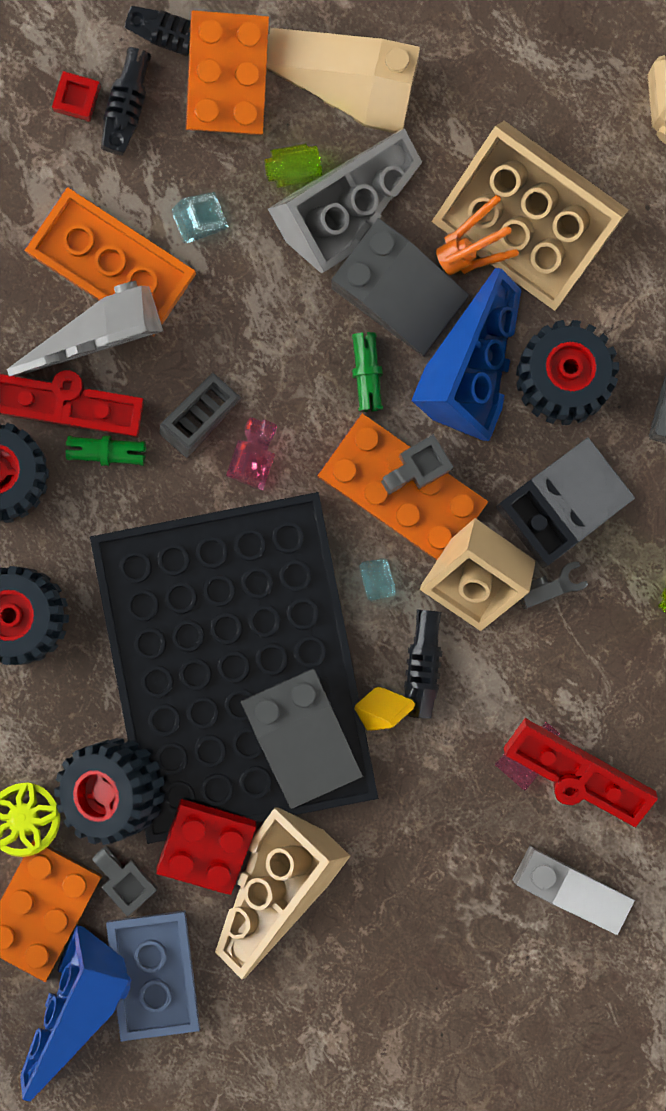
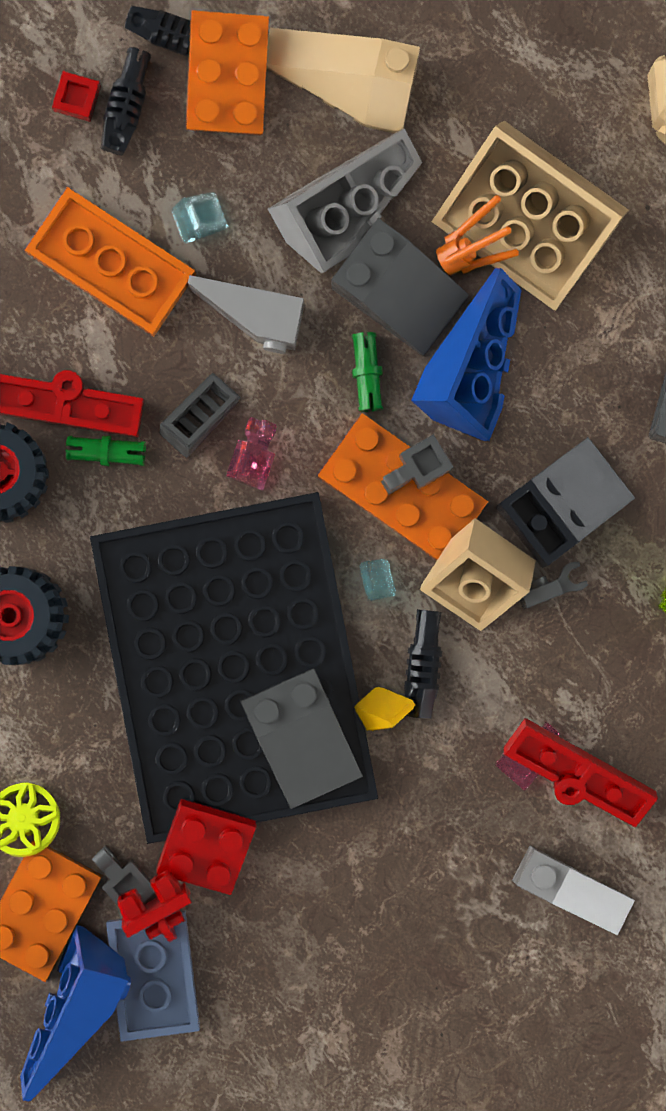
light grey wedge [7,281,163,377] -> none
black wheel [55,738,165,845] -> none
tan wedge [215,808,350,979] -> none
clear neon green brick [264,143,322,188] -> none
black wheel [516,320,619,425] -> none
none -> red hips [117,870,191,943]
none -> light grey slope [188,275,304,354]

